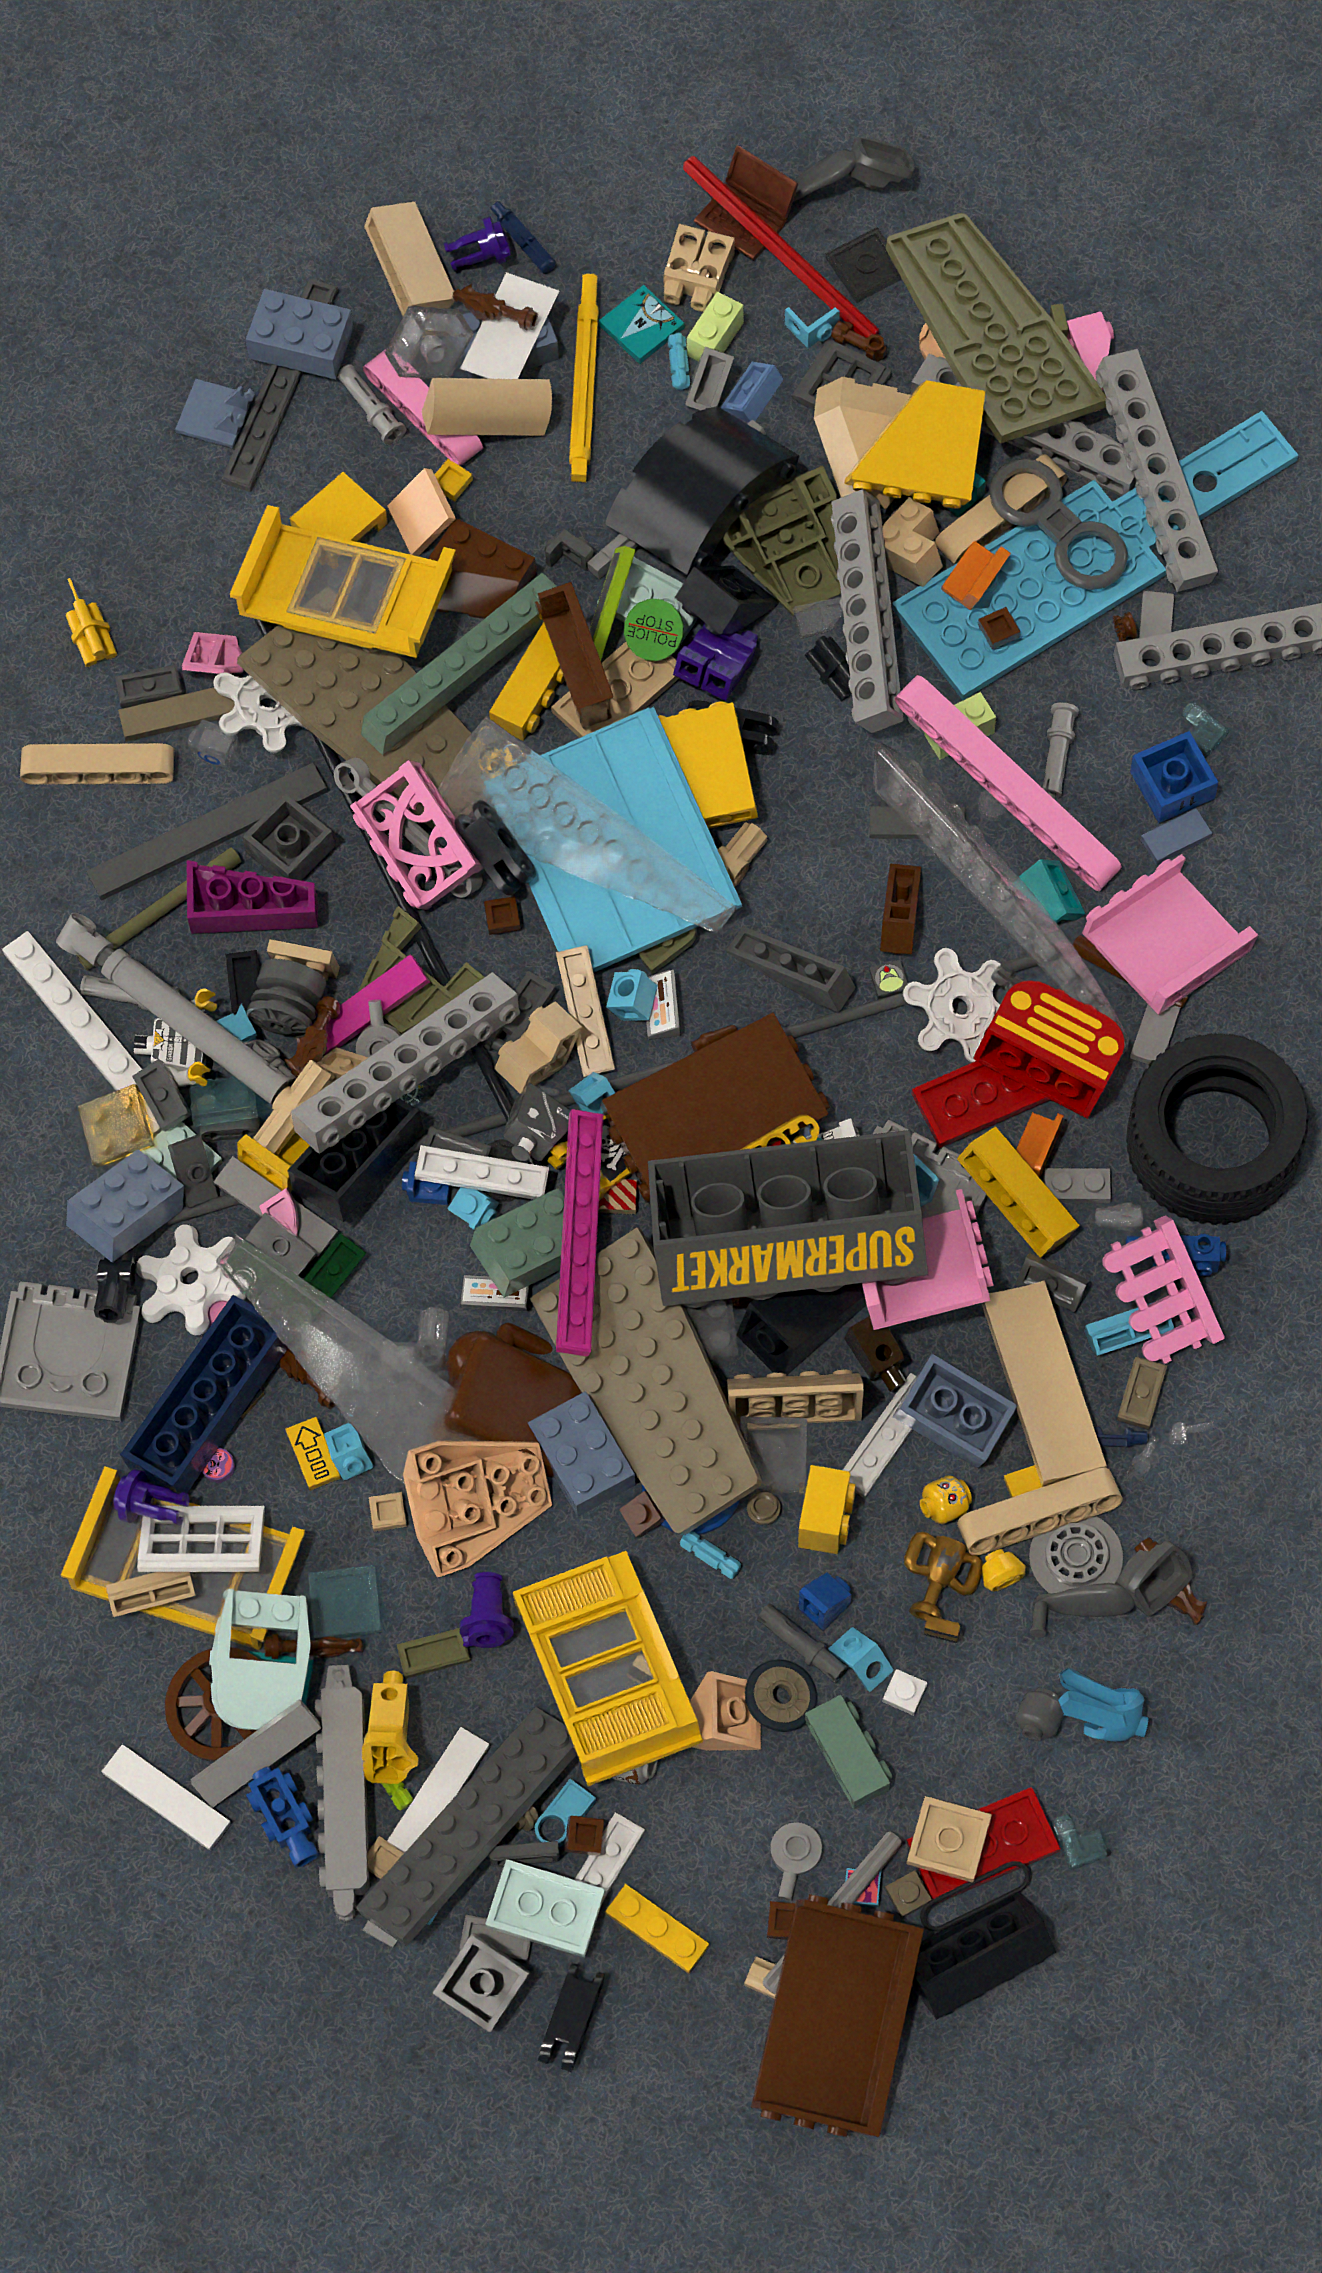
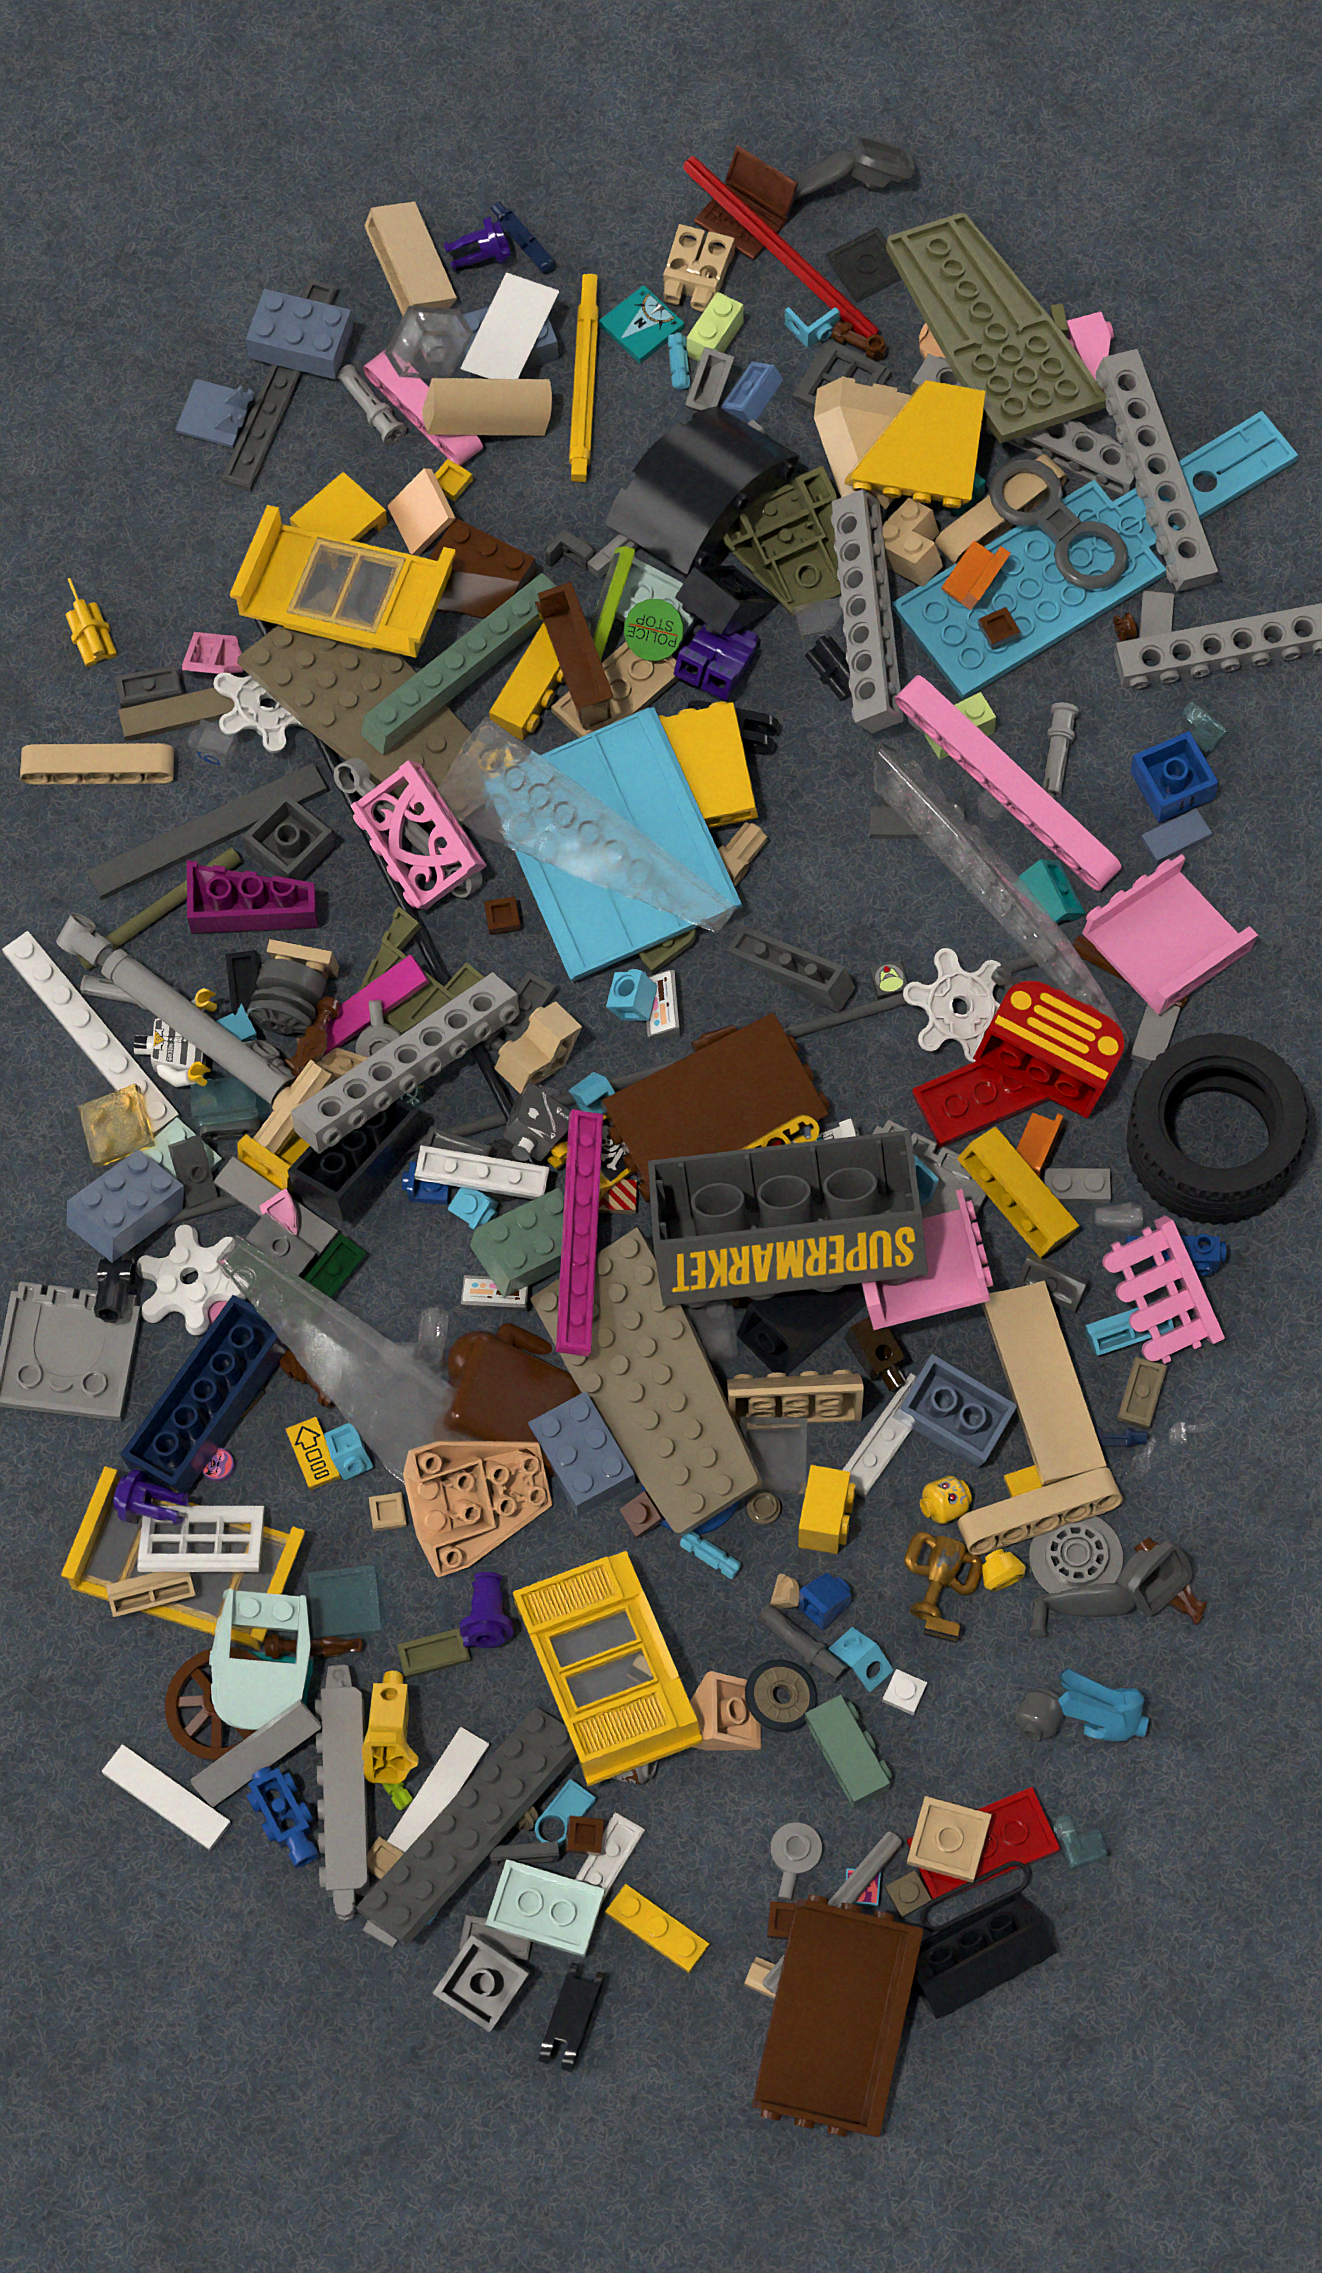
dark grey plate [132,1059,192,1132] -> none
reddish brown piece [452,284,538,330] -> none
black piece [454,800,536,896] -> none
tan tile [556,945,616,1078] -> none
reddish brown slope [880,863,921,954] -> none
none -> tan tile [770,1574,799,1609]

